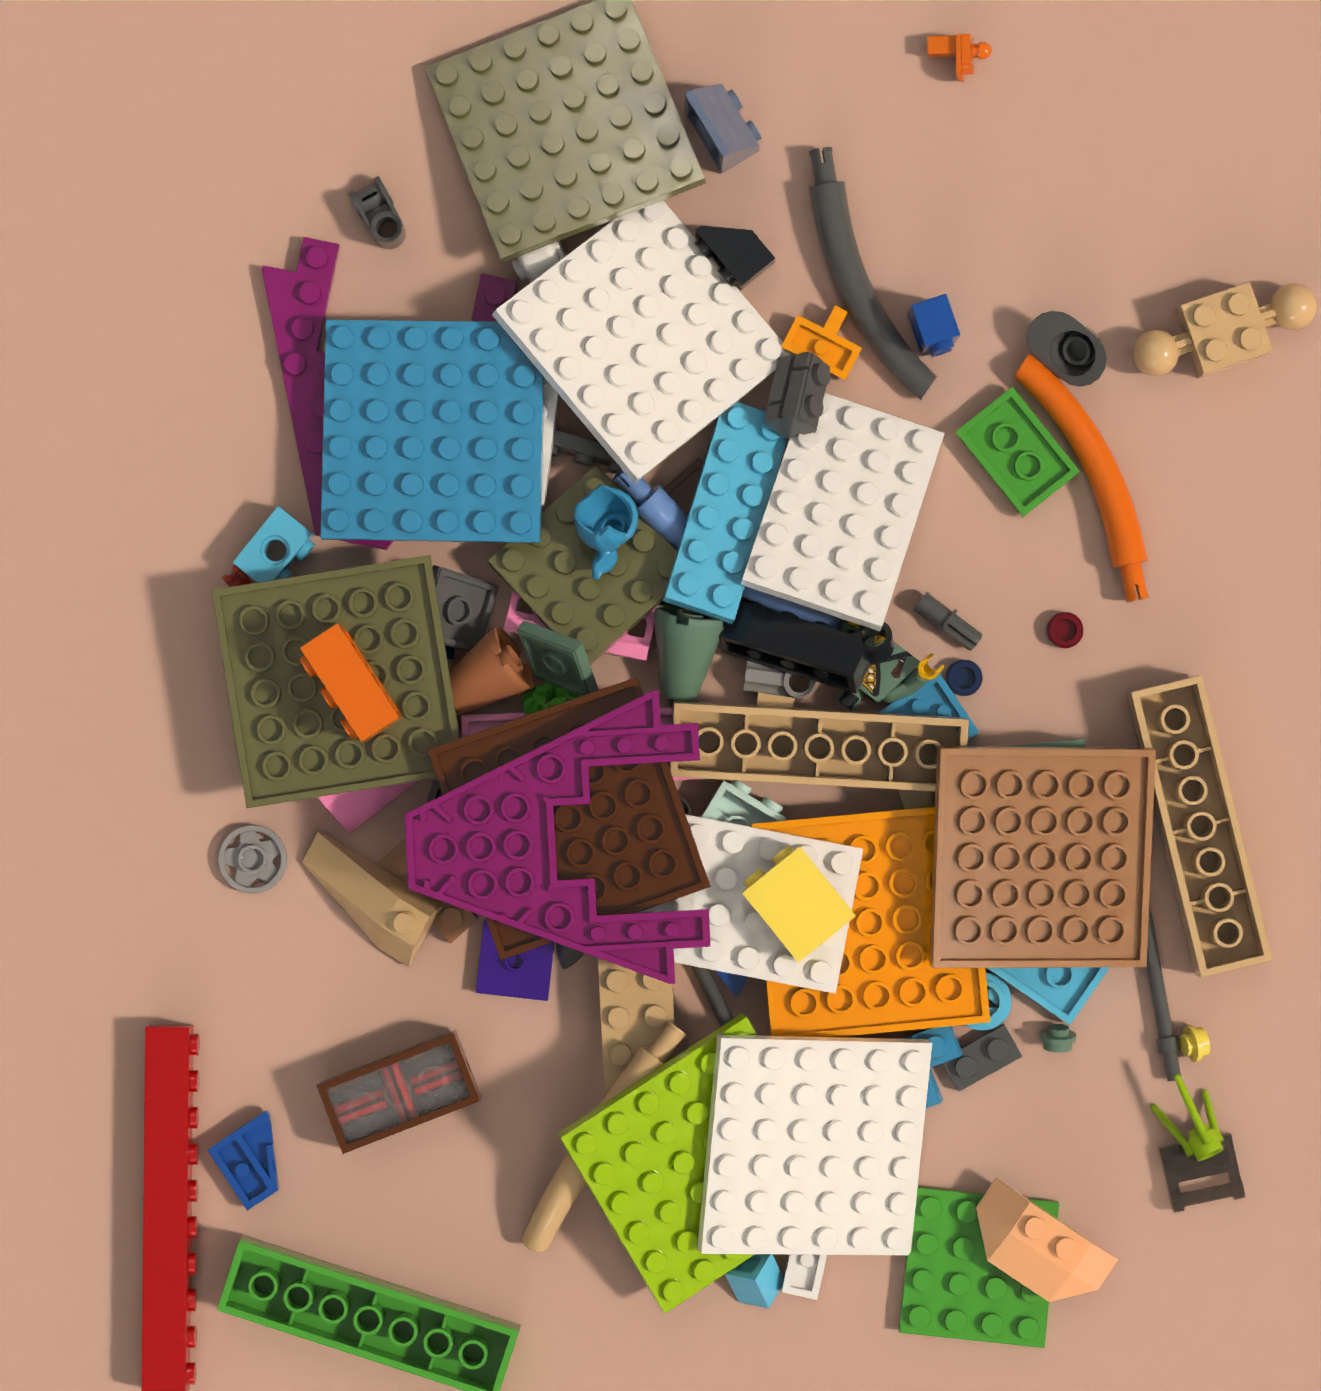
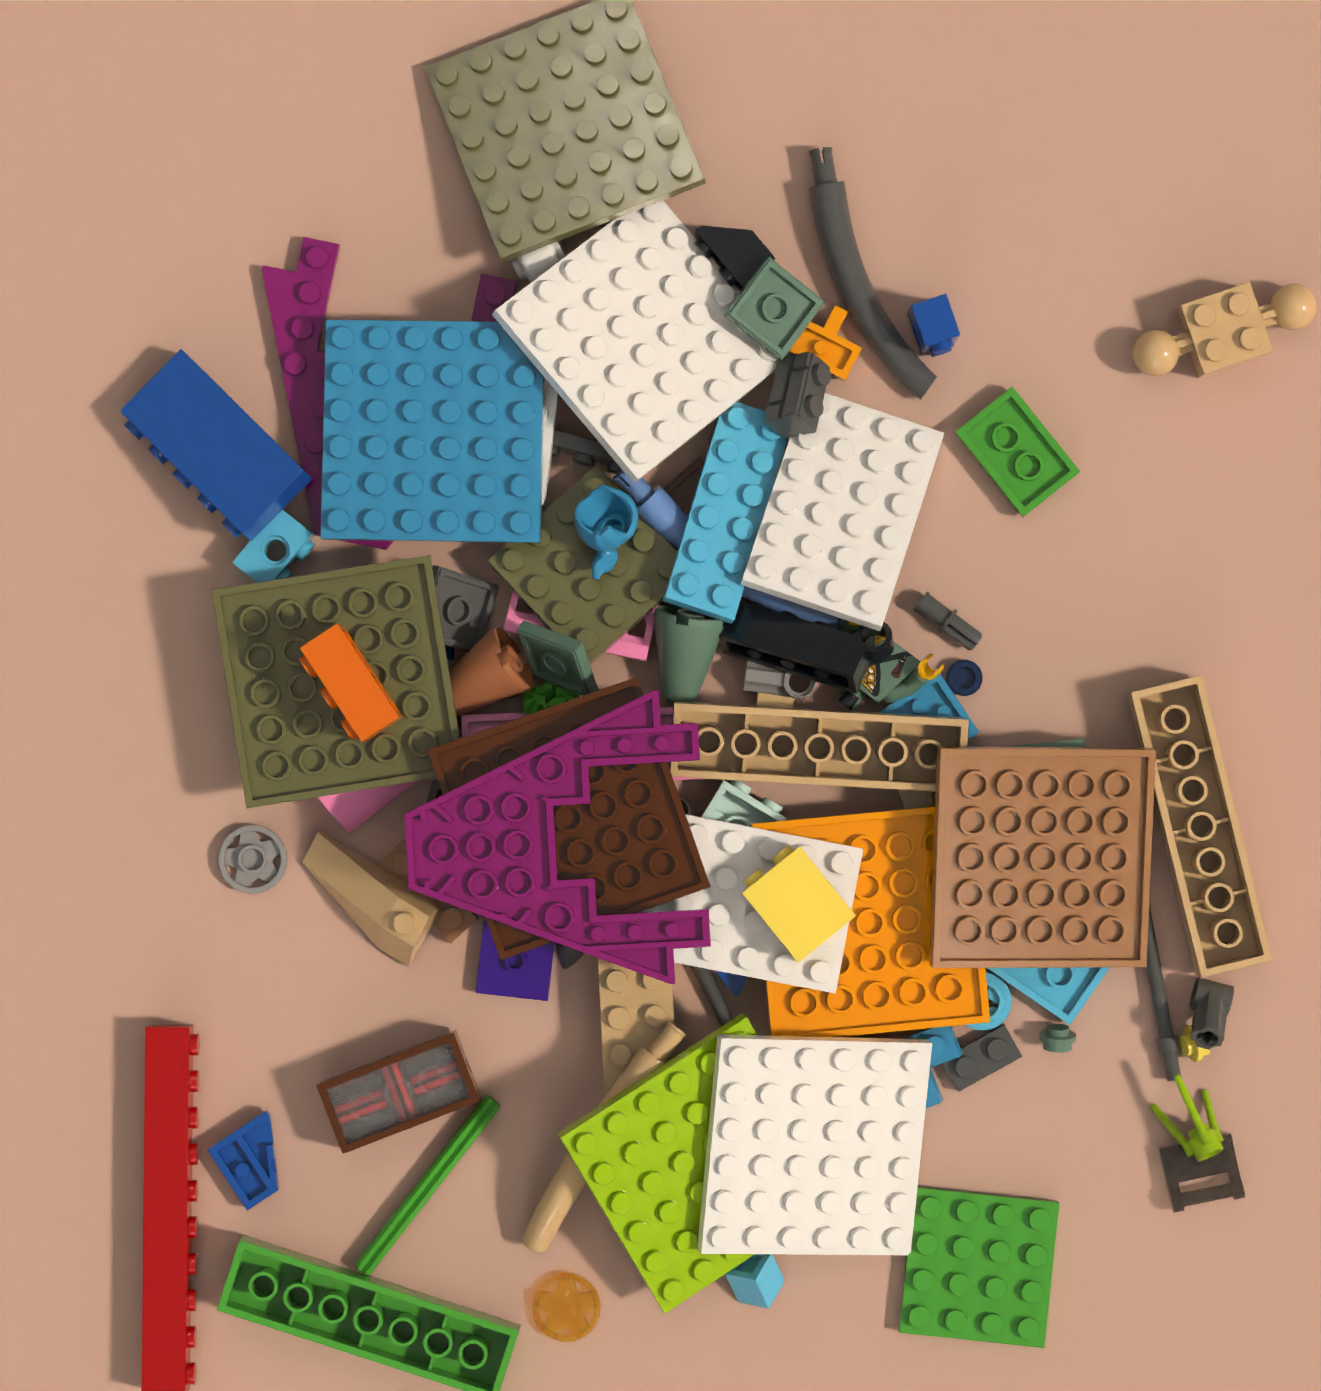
clear red bush [222,564,253,587] -> none
dark grey piece [347,176,406,249] -> none
sand blue slope [684,84,762,174] -> none
white plate [781,1255,827,1300] -> none
orange piece [927,34,992,82] -> none
light nougat wedge [976,1178,1118,1302] -> none
orange animal [1014,353,1149,603] -> none
dark grey piece [1027,311,1107,387] -> none
dark red tile [1046,612,1084,649] -> none
none -> blue brick [120,349,312,541]
none -> bright green axle [355,1095,500,1276]
none -> clear yellow wheel [532,1272,601,1342]
none -> sand green plate [723,257,825,360]
none -> dark grey piece [1190,977,1234,1050]

